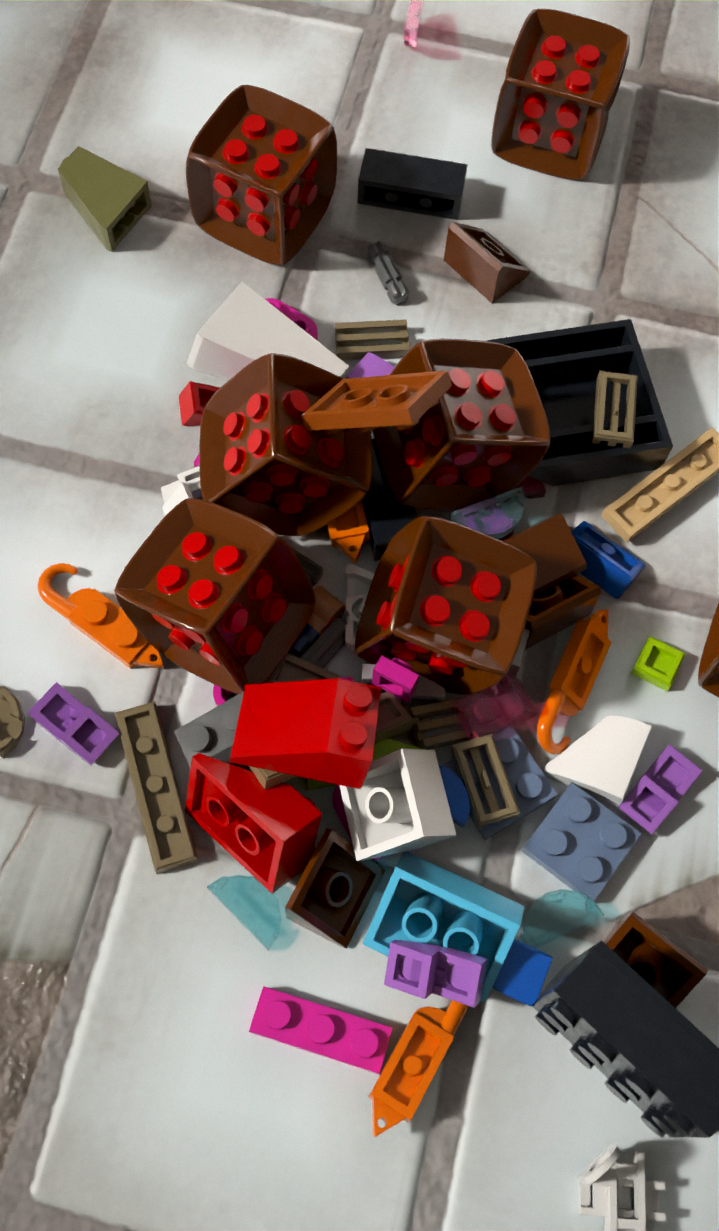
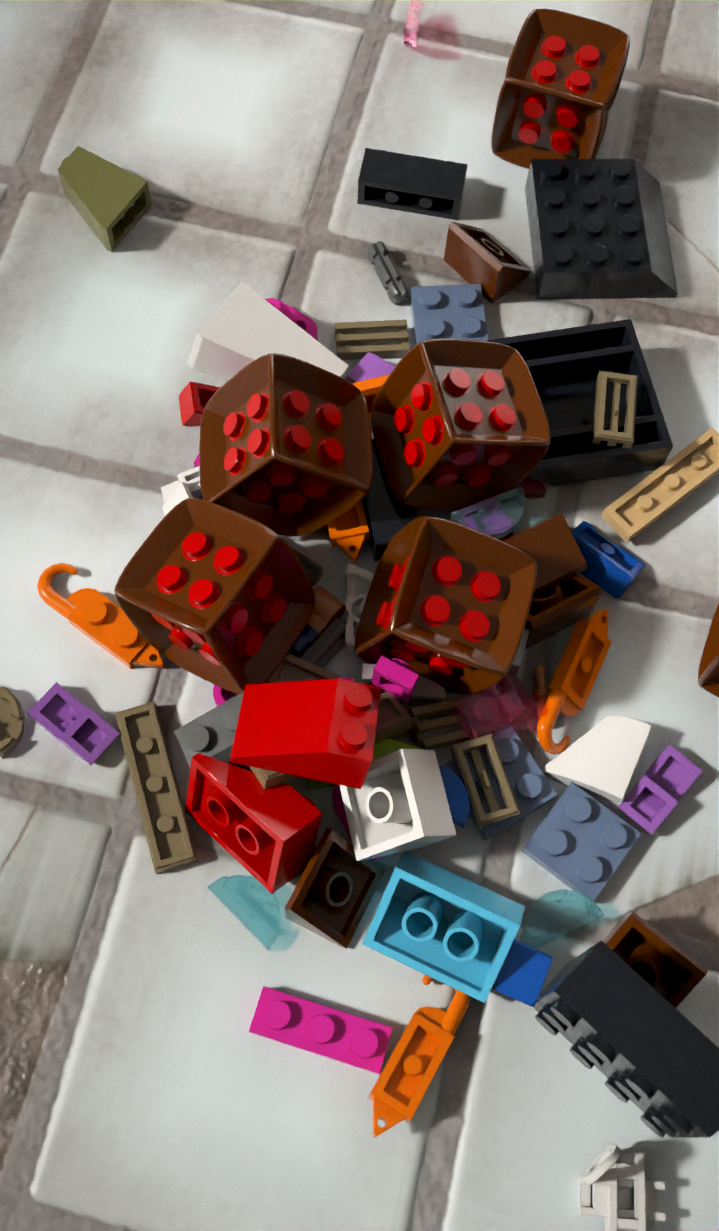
reddish brown piece [186,85,337,265] -> none
dark orange plate [301,370,452,434] -> none
medium lavender slope [384,940,488,1008] -> none
lime tile [631,636,686,691] -> none
none -> sand blue plate [409,284,489,345]
none -> black slope [525,159,678,300]
none -> nougat hand [532,665,551,719]

